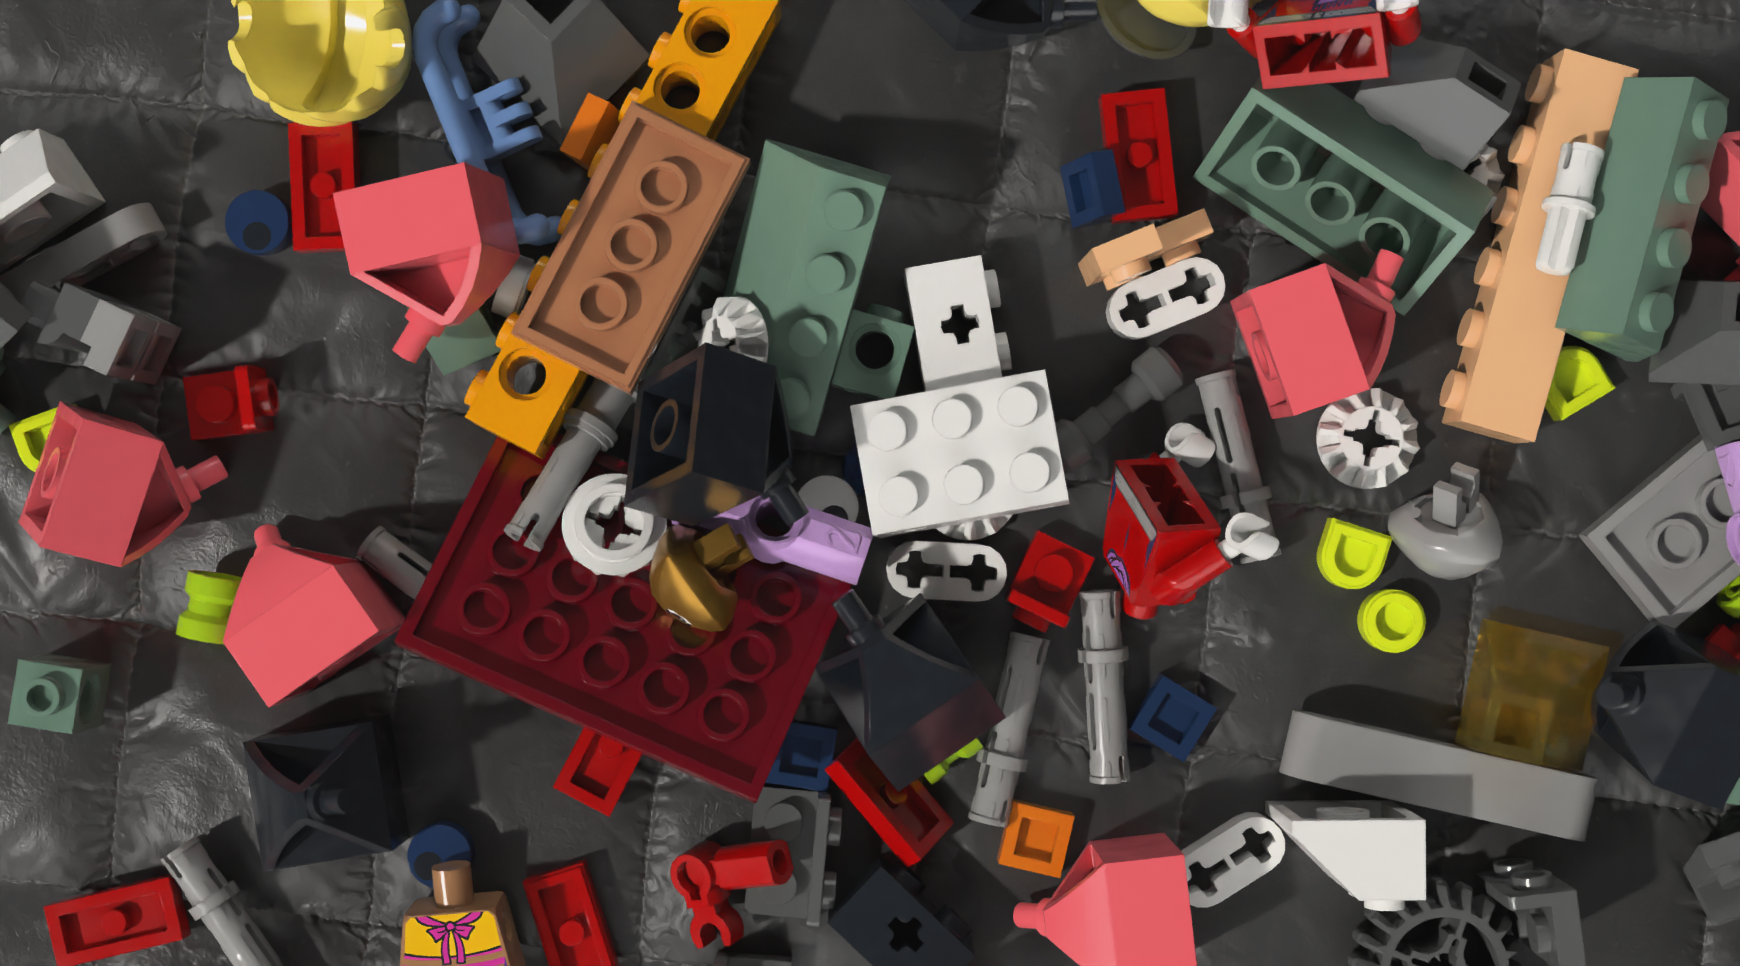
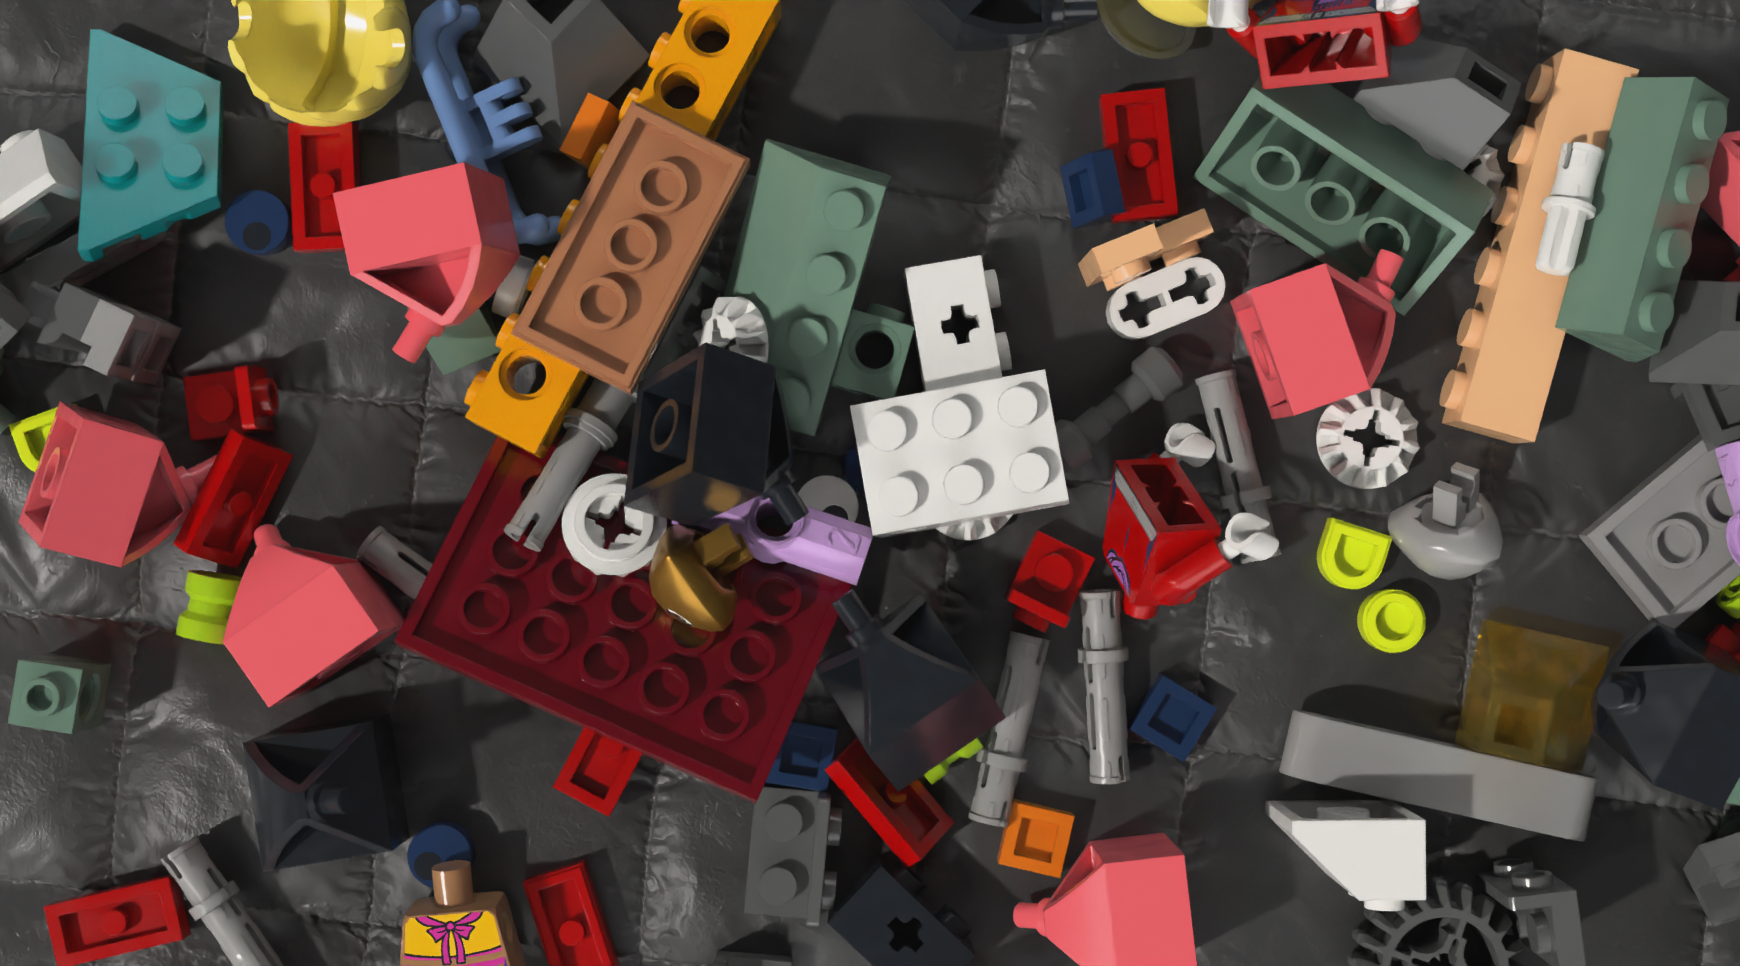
red bar [670,839,794,949] -> none
white beam [886,540,1007,602] -> none
white beam [1181,812,1285,908] -> none
neon yellow tile [1545,346,1615,422] -> none
none -> teal wing [78,29,224,262]
none -> red plate [173,428,294,569]

